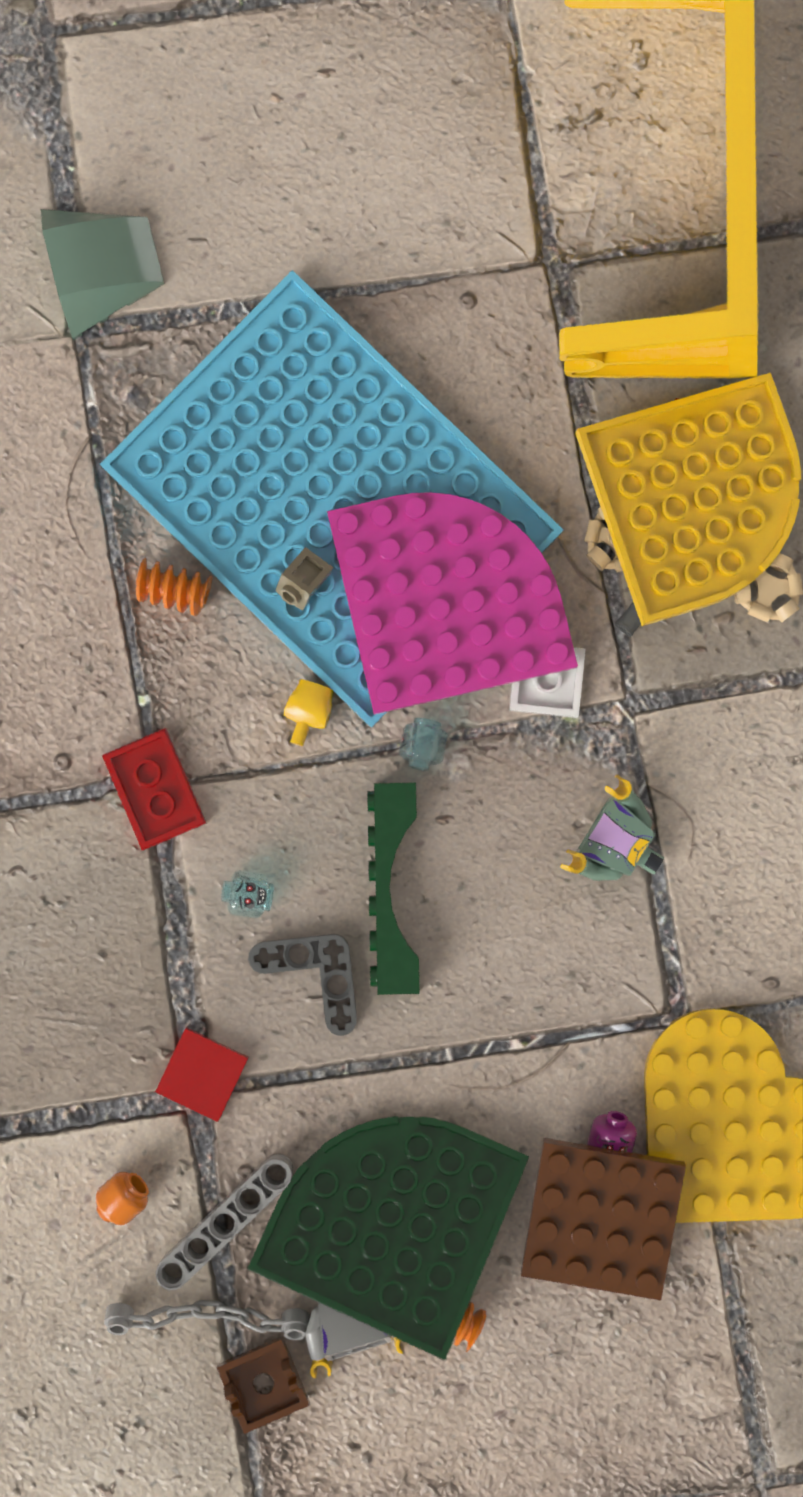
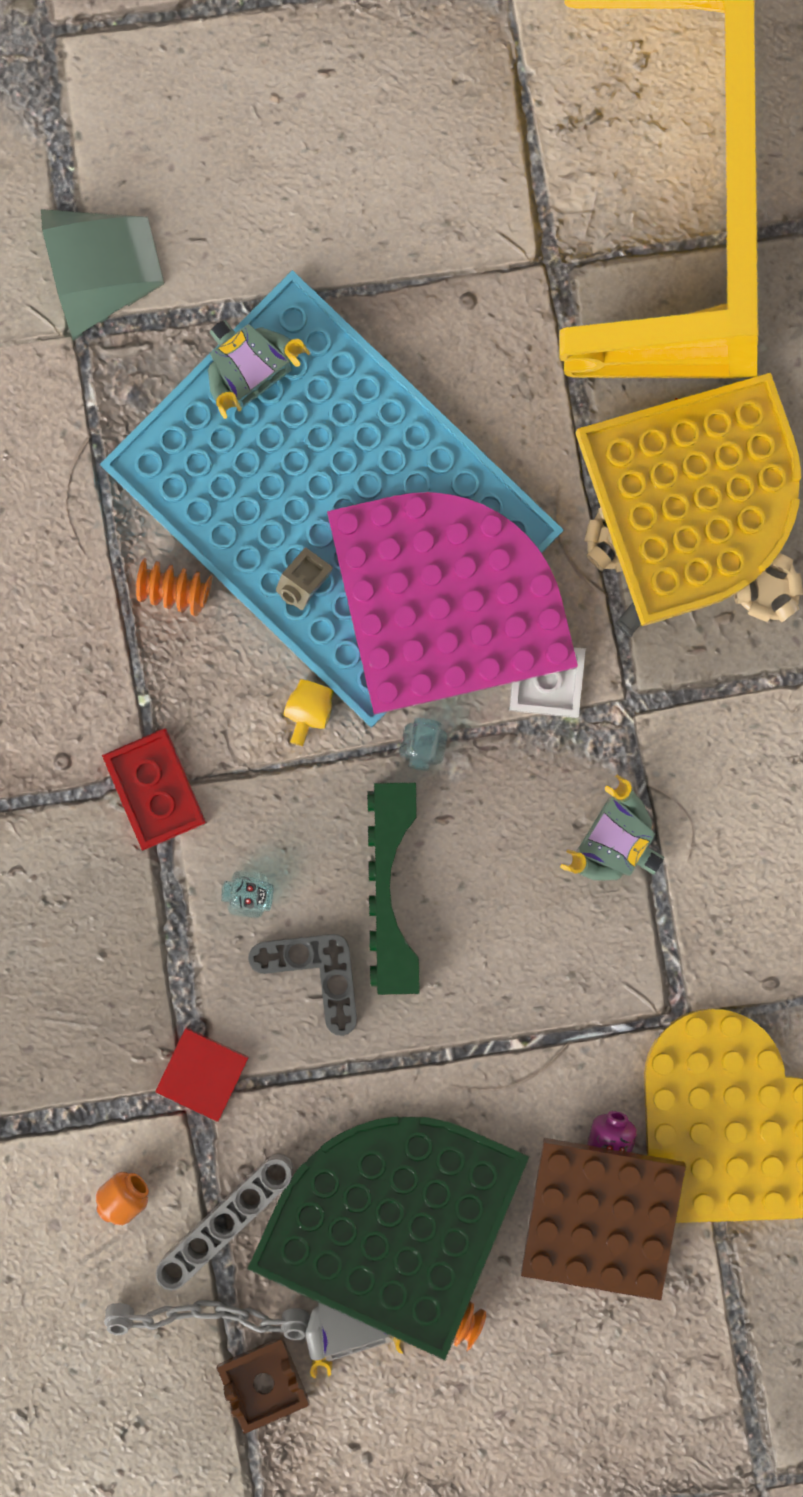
none -> torso [208,320,311,419]

